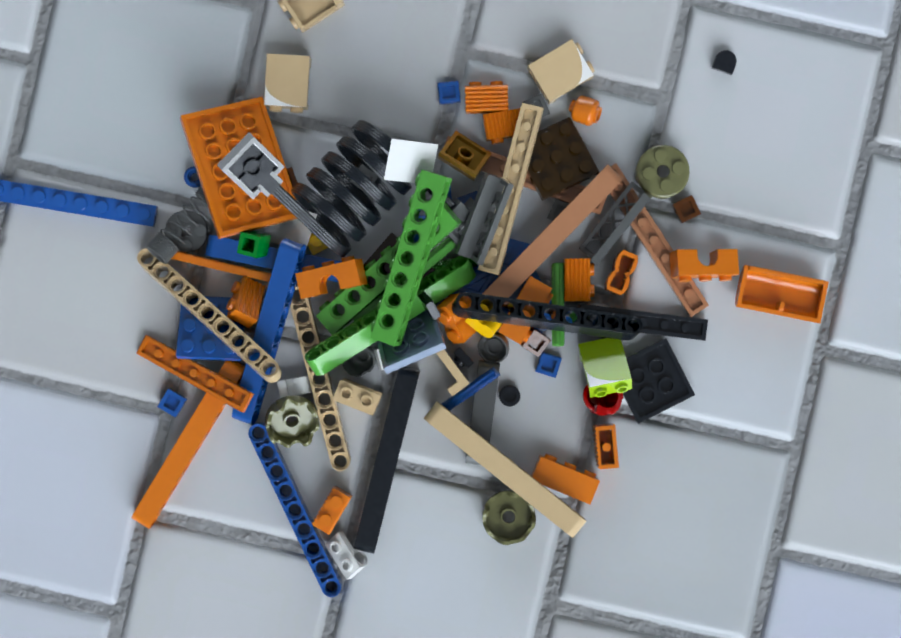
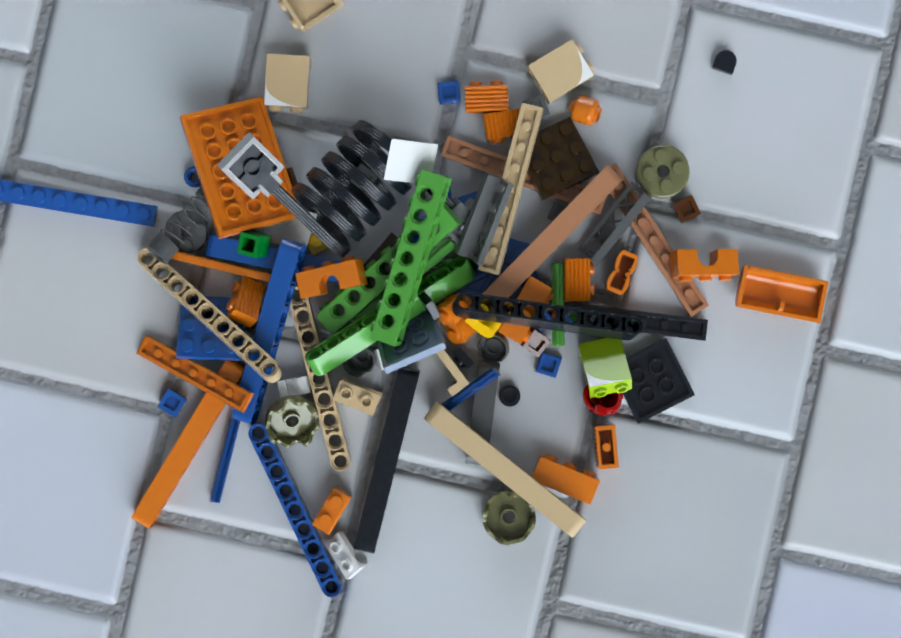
pearl gold slope [438,131,492,181] -> none
none -> blue axle [209,419,241,503]

